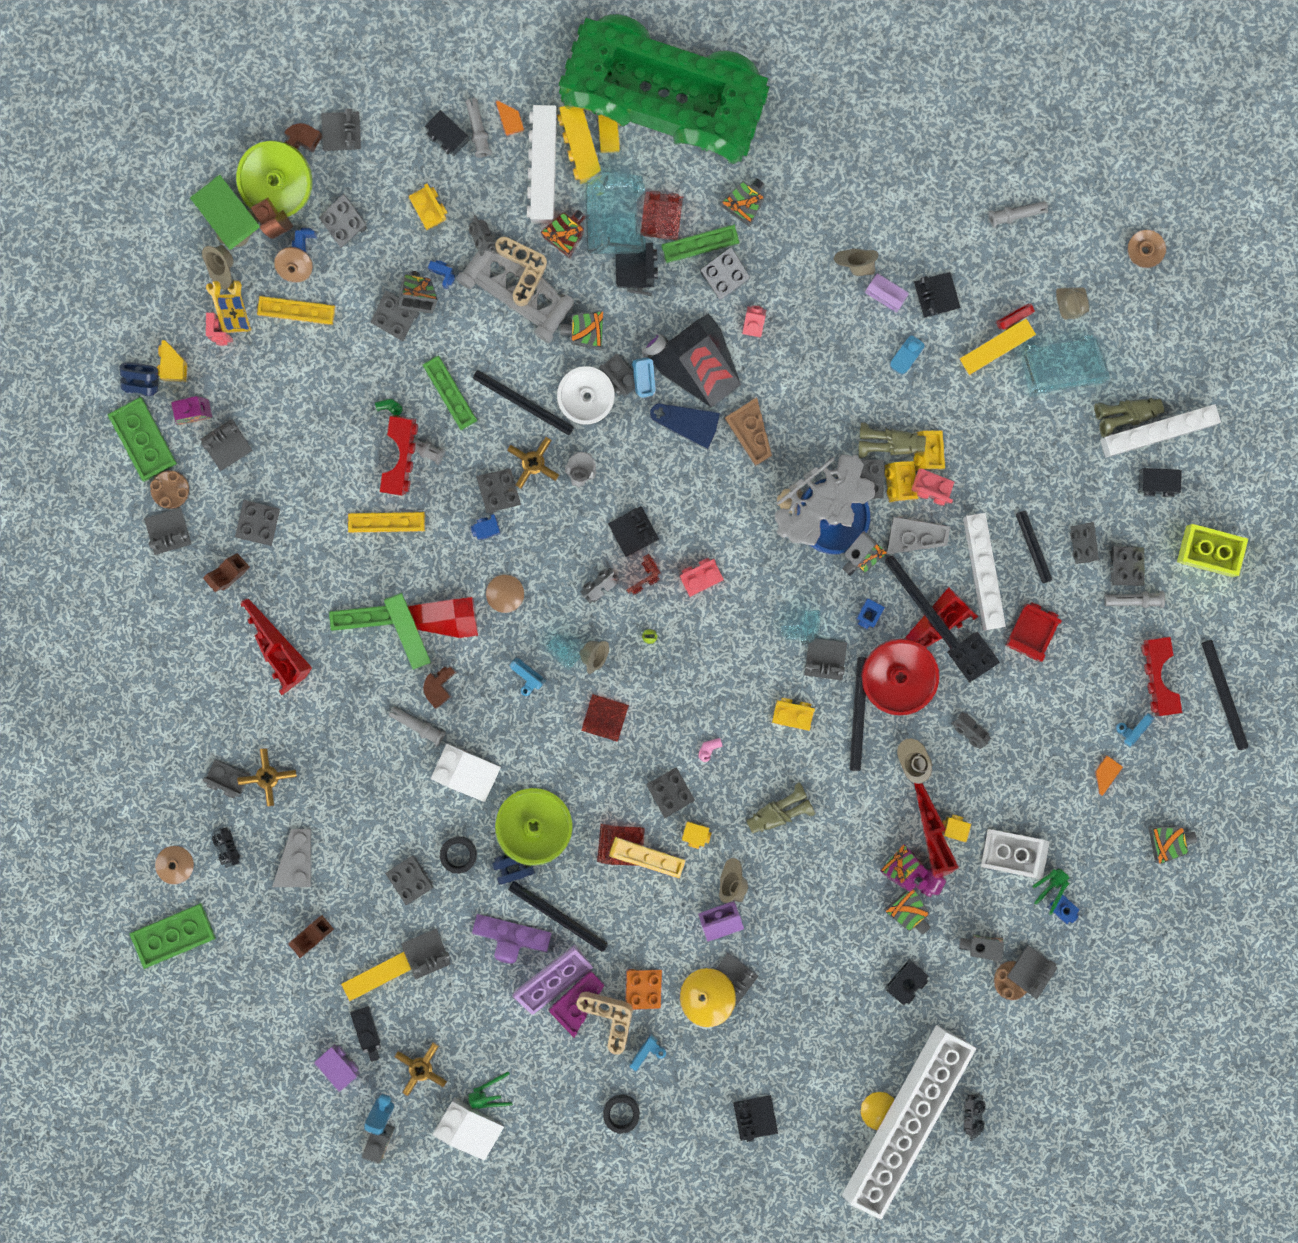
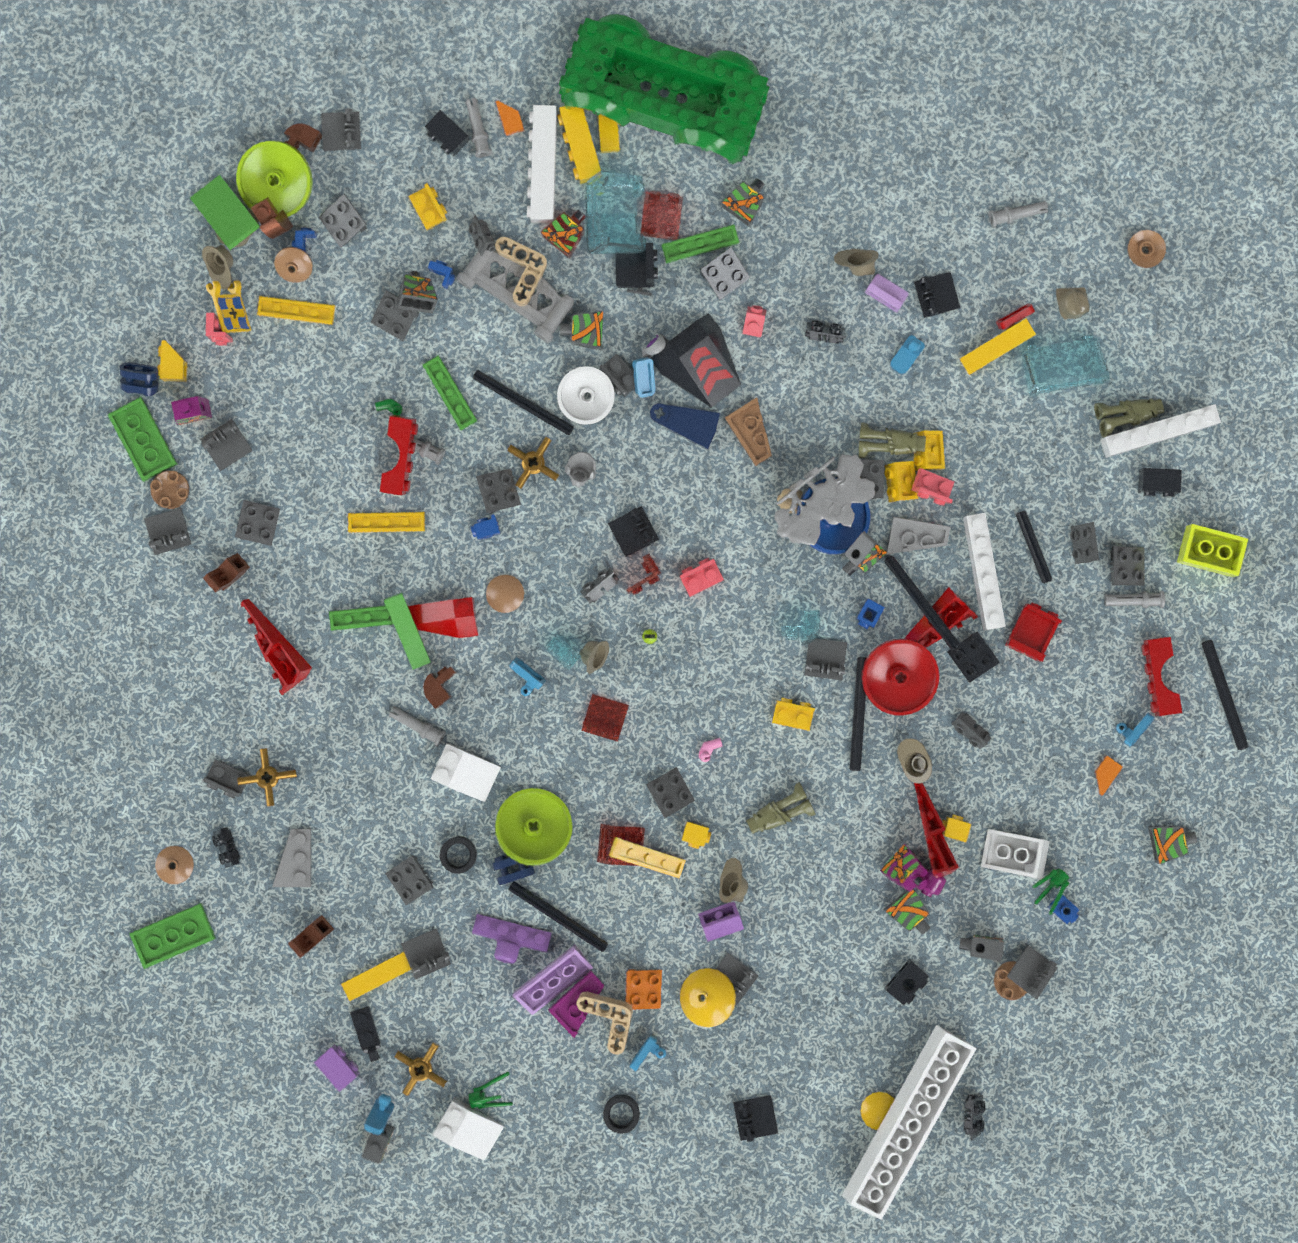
none -> black hinge [805,320,846,344]

